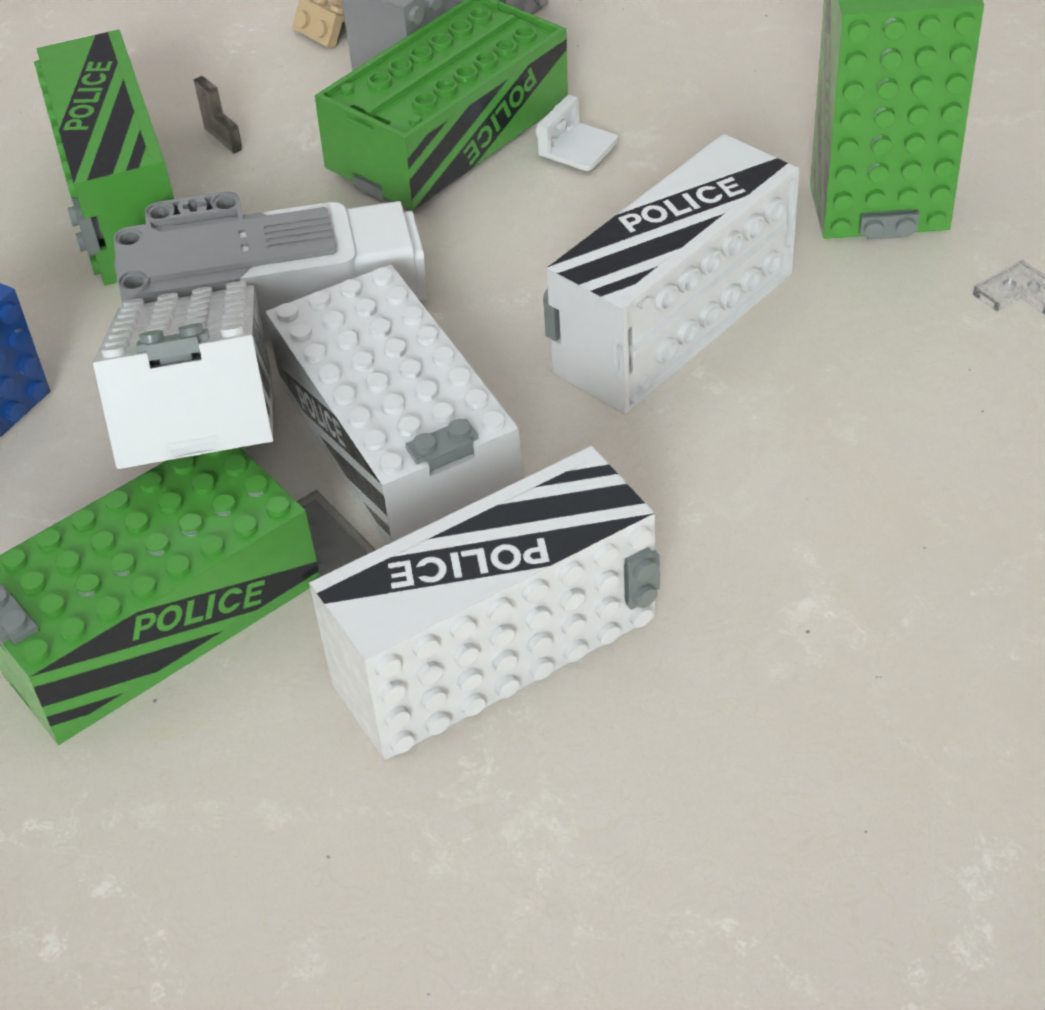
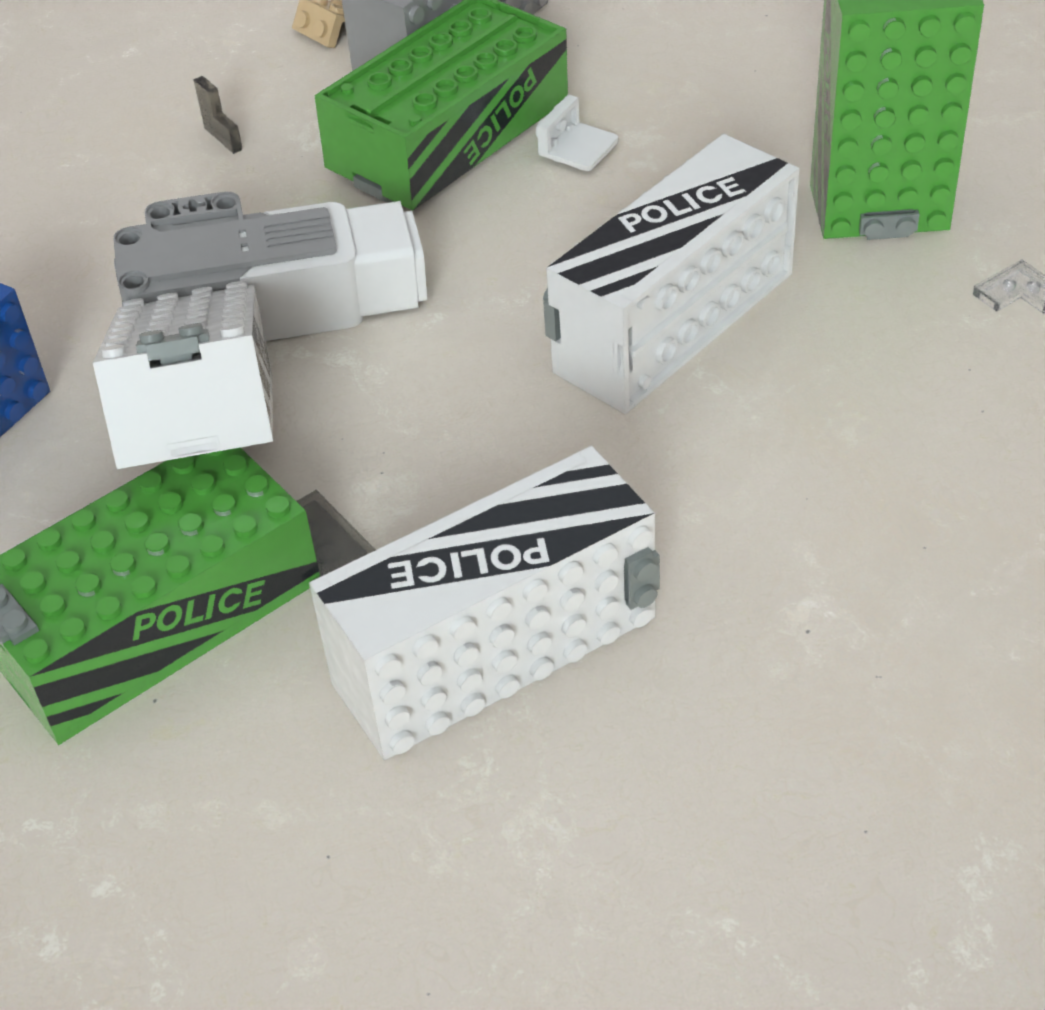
bright green piece [34,29,174,286] -> none
white piece [265,264,523,545] -> none

